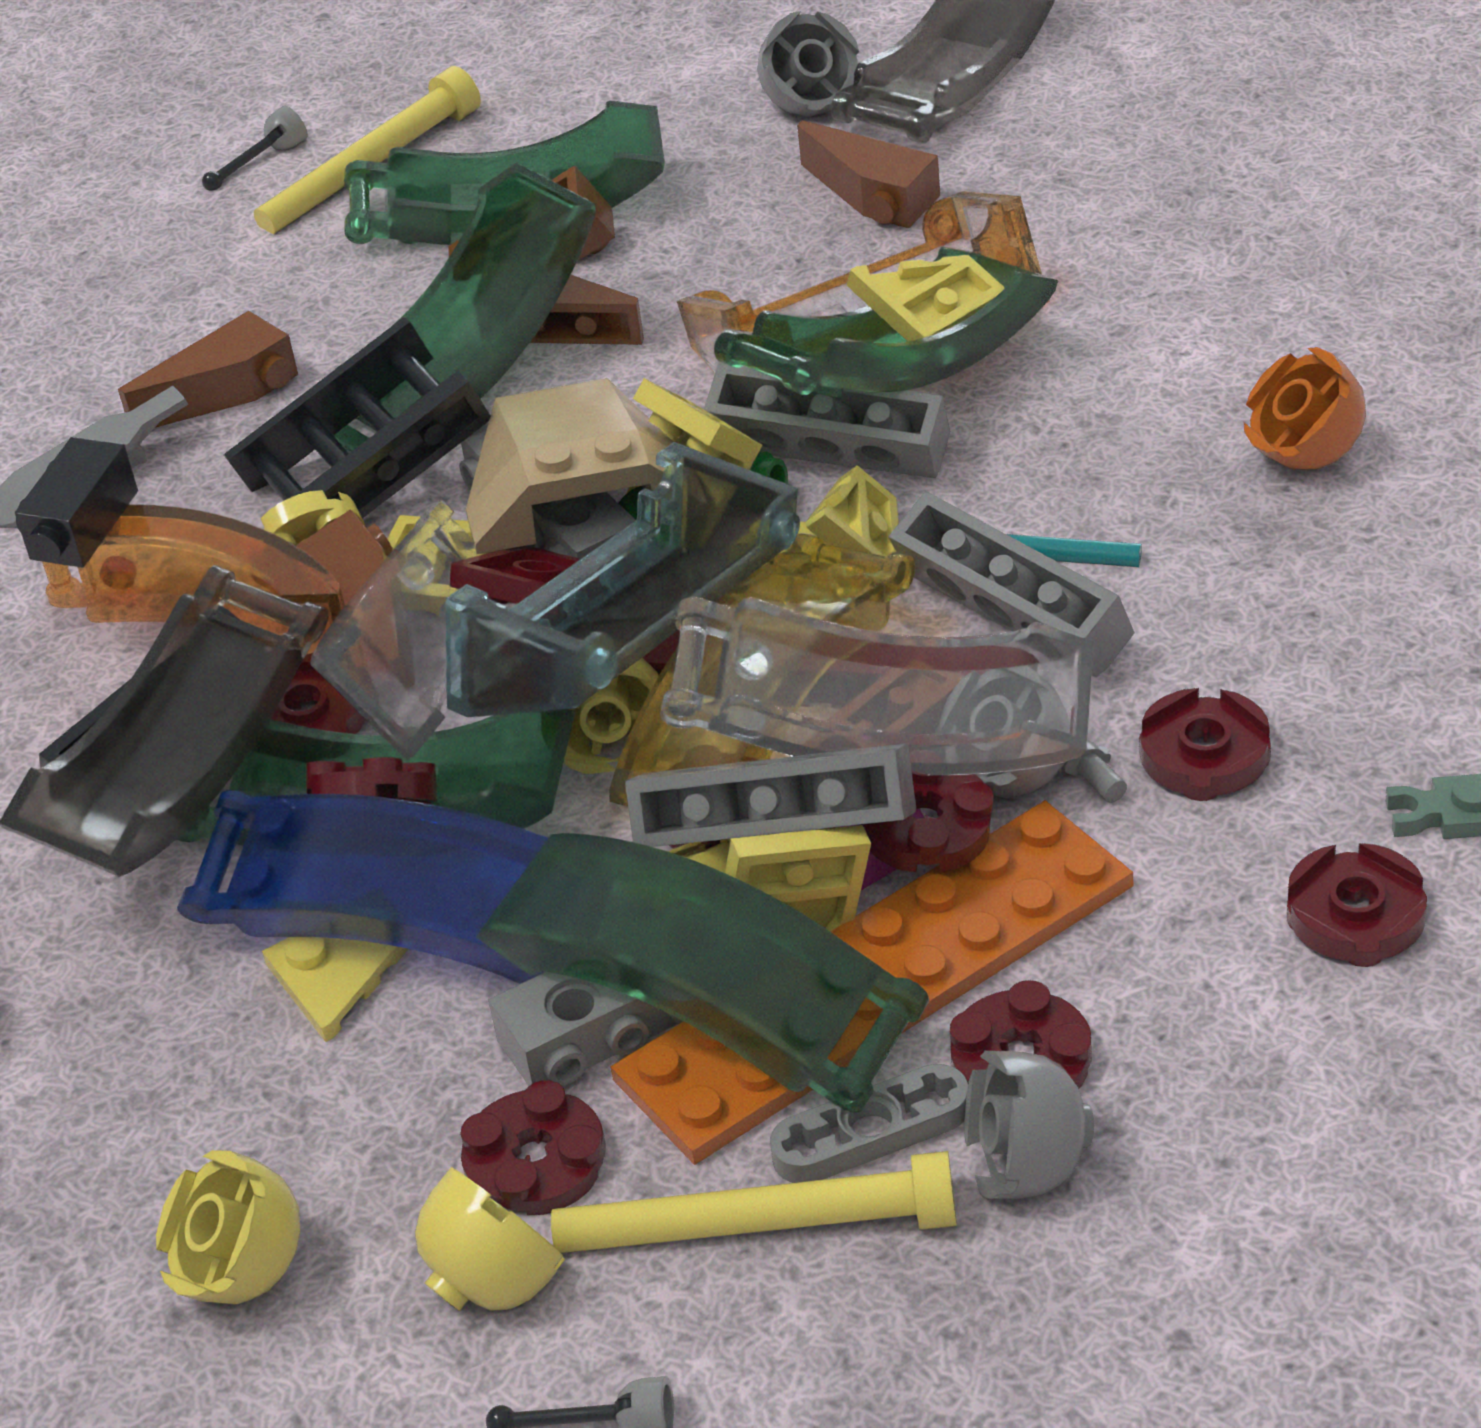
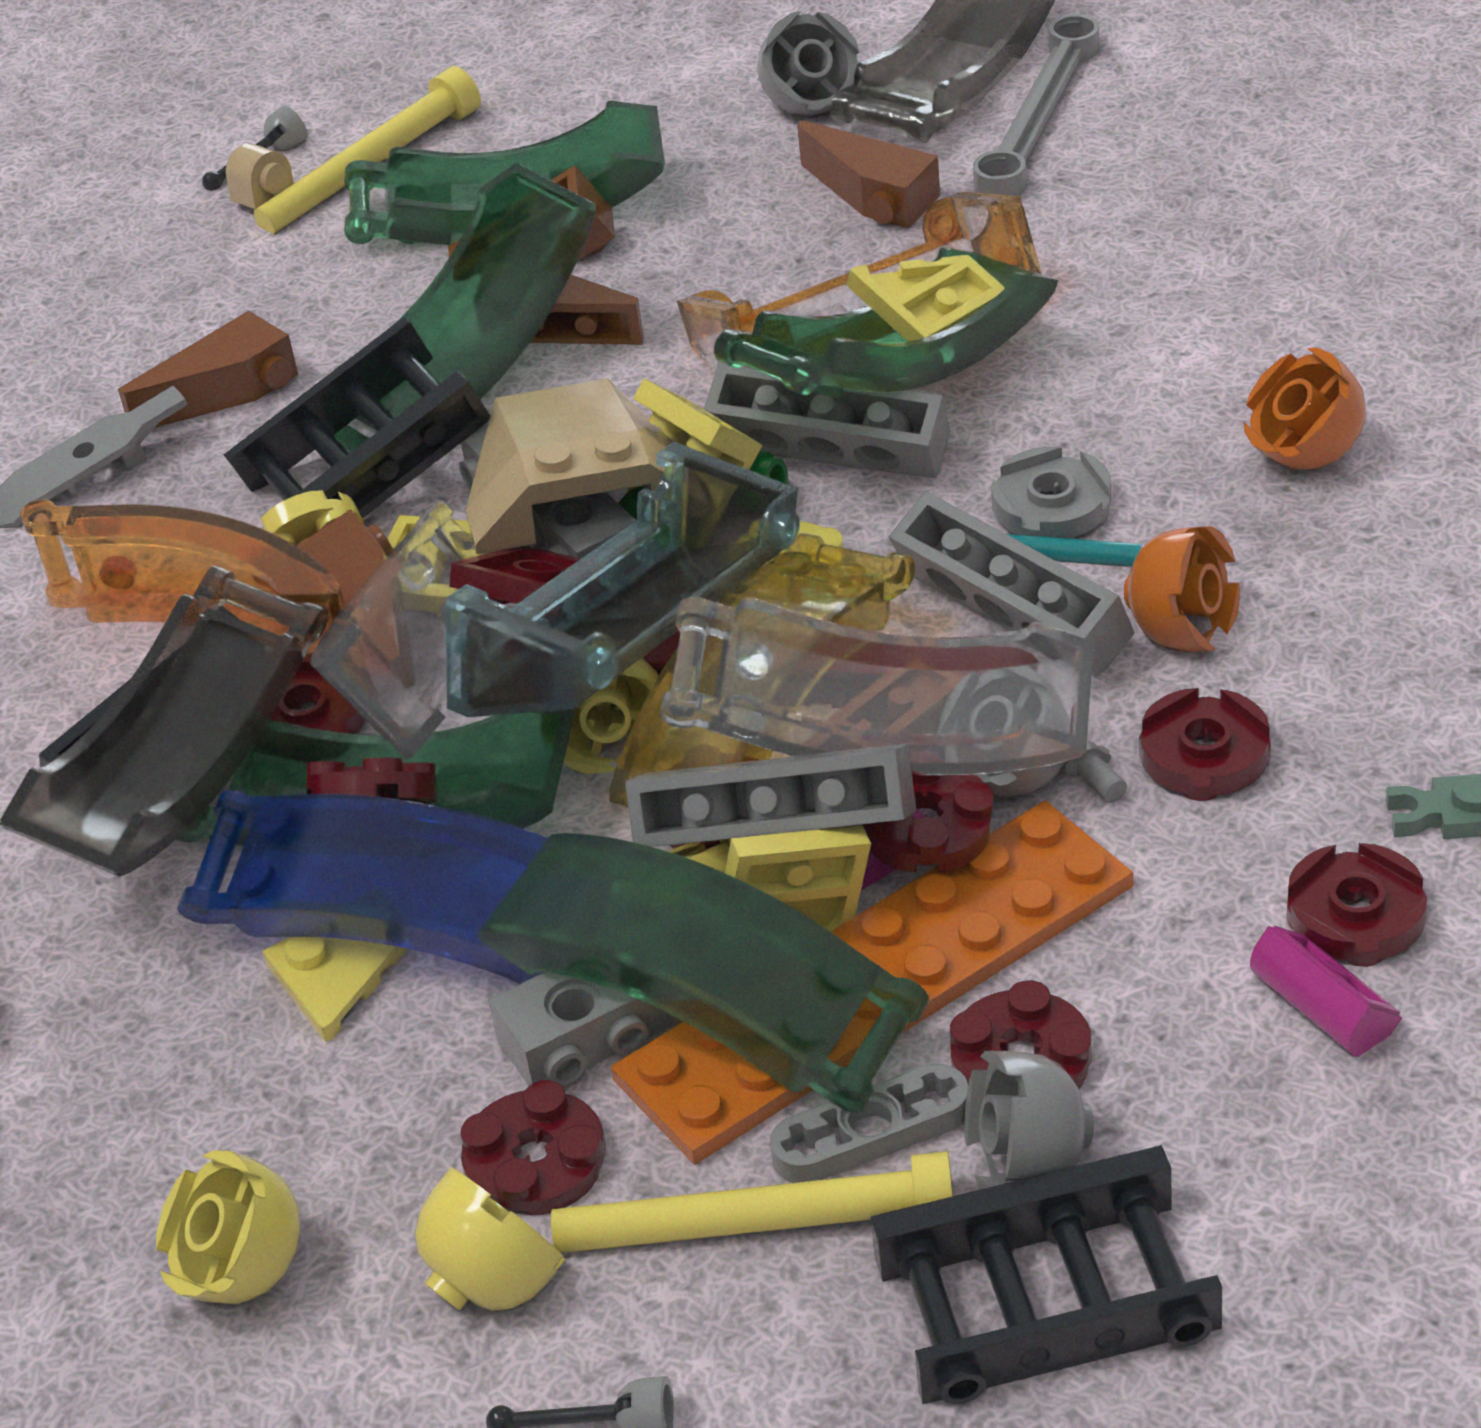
black brick [14,437,138,568] -> none
light yellow wing [806,465,903,590] -> none
none -> tan plate [226,143,294,210]
none -> black fence [870,1145,1223,1404]
none -> light grey piece [973,14,1099,202]
none -> light grey plate [991,446,1111,538]
none -> orange cylinder [1124,526,1240,652]
none -> dark pink brick [1250,925,1403,1057]

